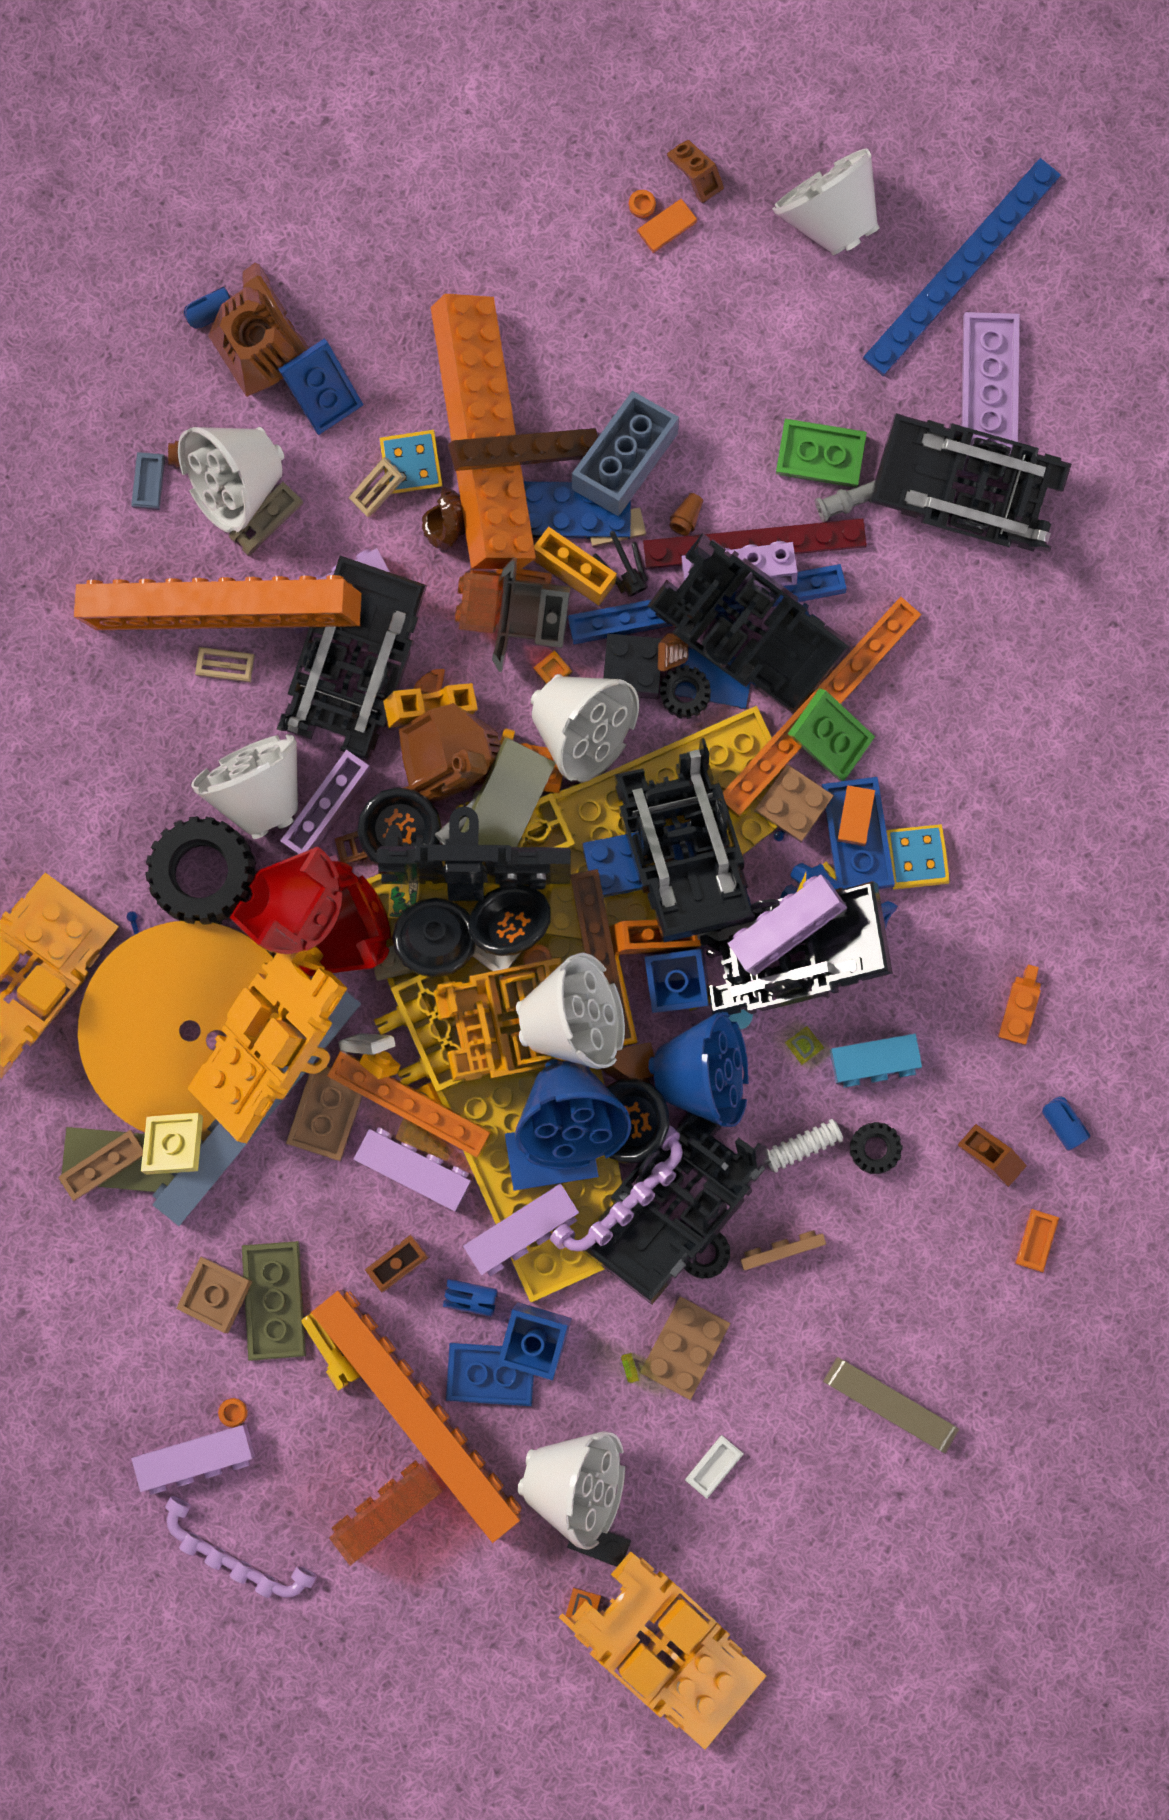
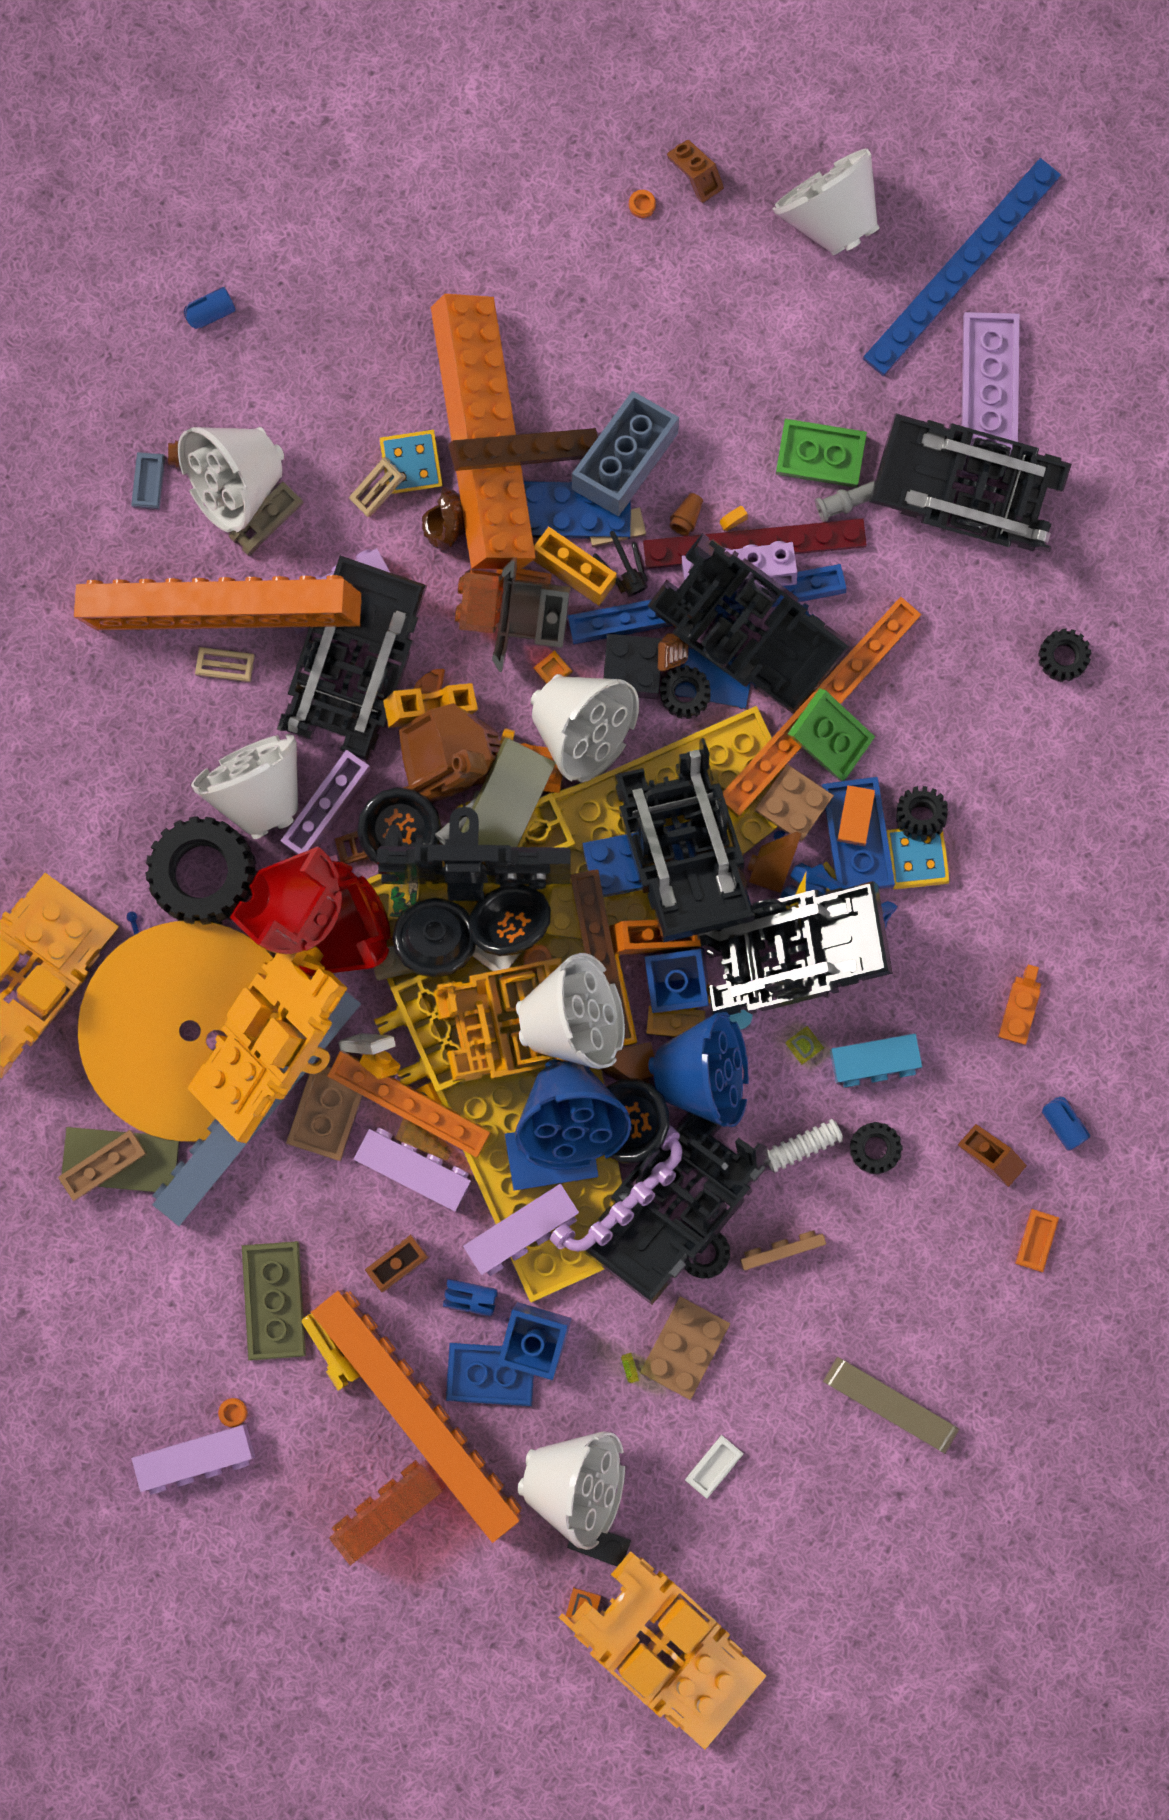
light yellow plate [141,1113,203,1175] -> none
lavender bar [165,1496,317,1598] -> none
medium nougat plate [176,1256,253,1334] -> none
dark orange helmet [208,263,309,397] -> none
blue tile [278,338,364,435] -> none
orange tile [637,199,697,253] -> none
lavender brick [728,875,847,976] -> none
none -> light orange plate [646,1005,705,1037]
none -> light orange tile [719,505,748,532]
none -> dark orange slope [747,832,802,893]
none -> black tyre [896,786,948,841]
none -> black tyre [1038,628,1091,682]

